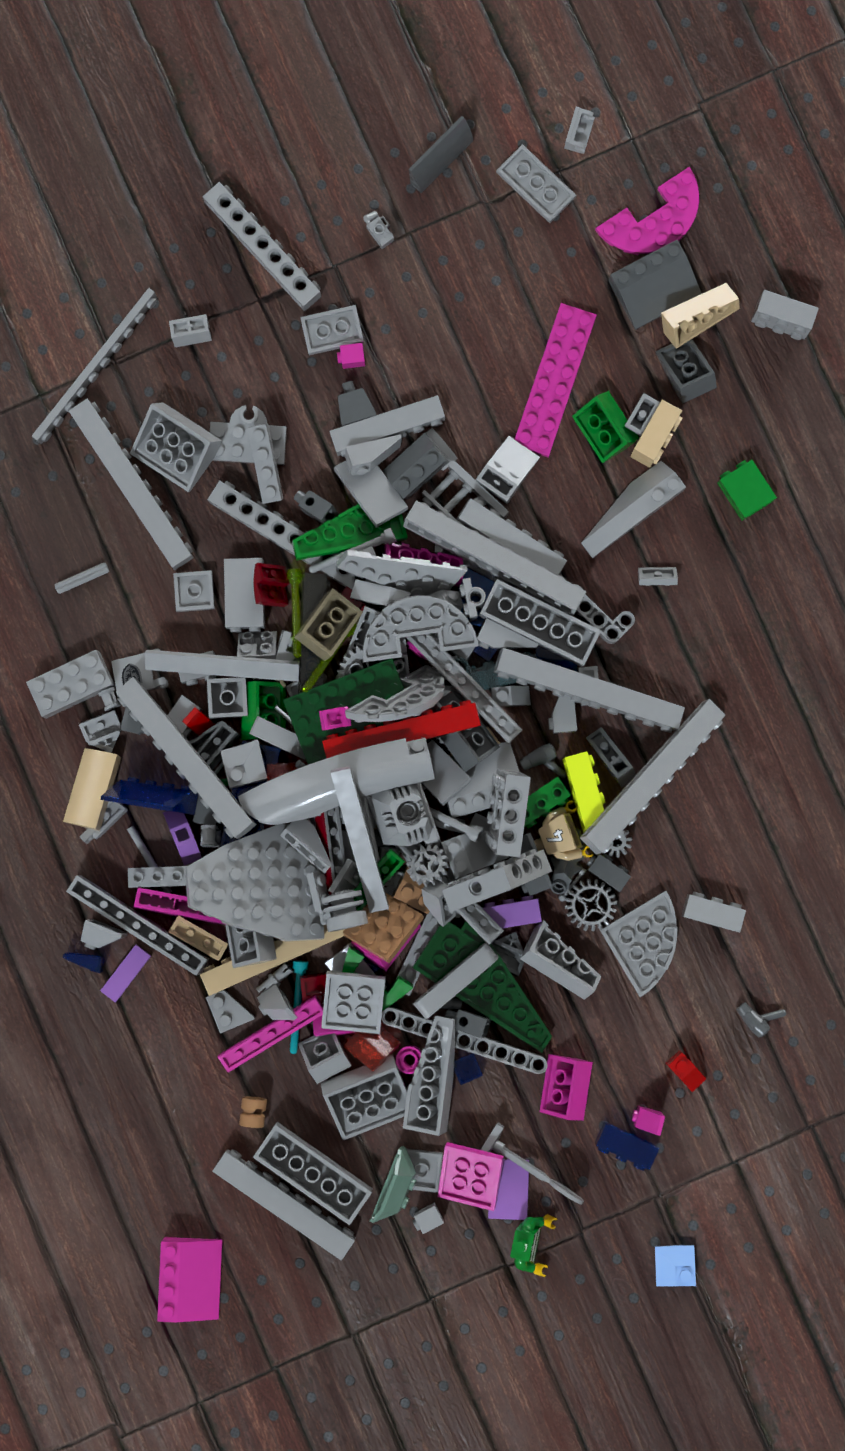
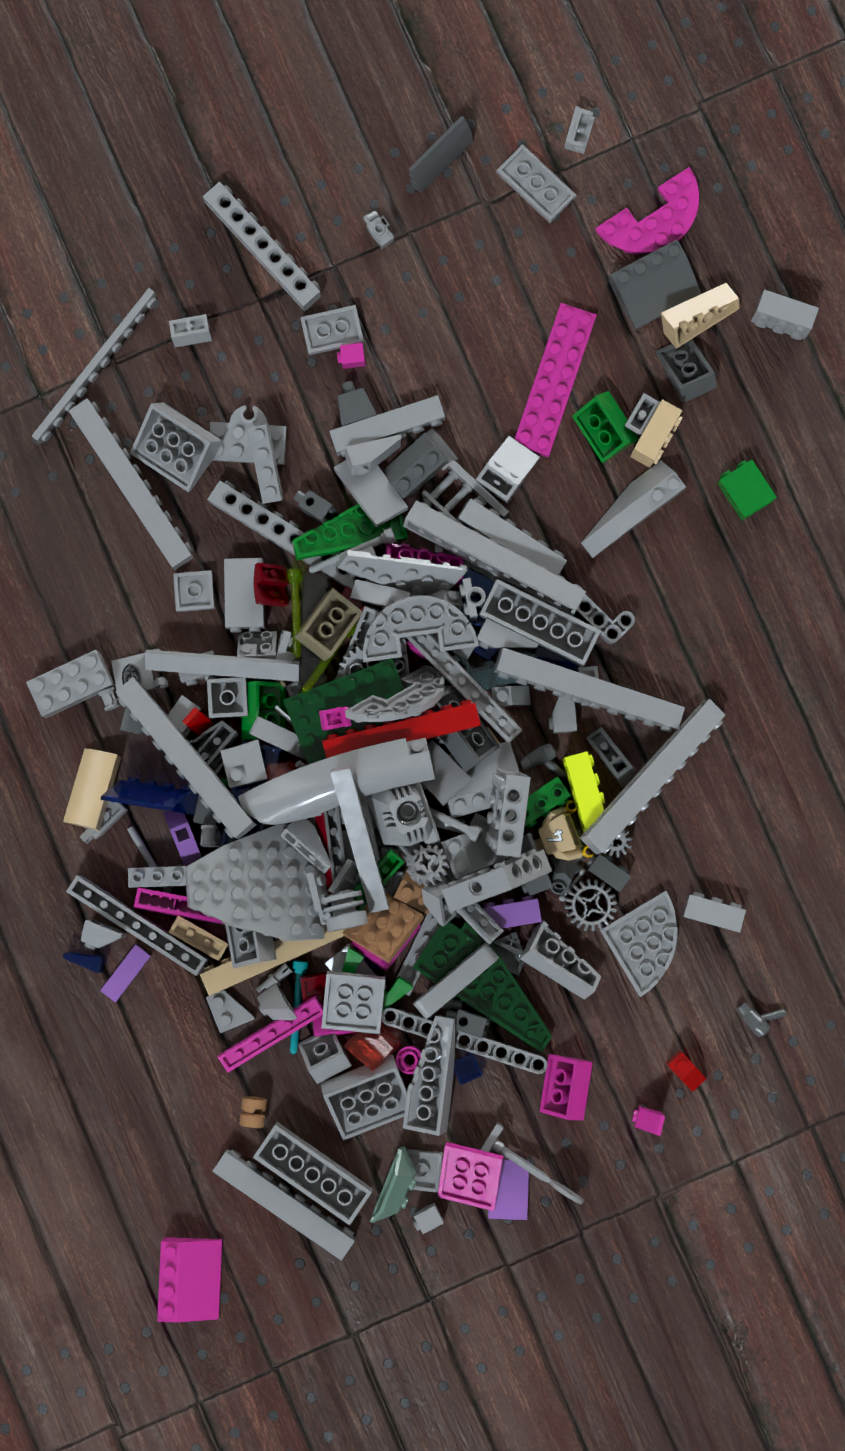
light grey axle [55,563,109,594] -> none
light grey slope [79,709,121,753] -> none
green torso [510,1214,557,1277] -> none
clear blue brick [595,1121,659,1171] -> none
light grey plate [638,567,678,586] -> none
light blue plate [655,1245,696,1286] -> none

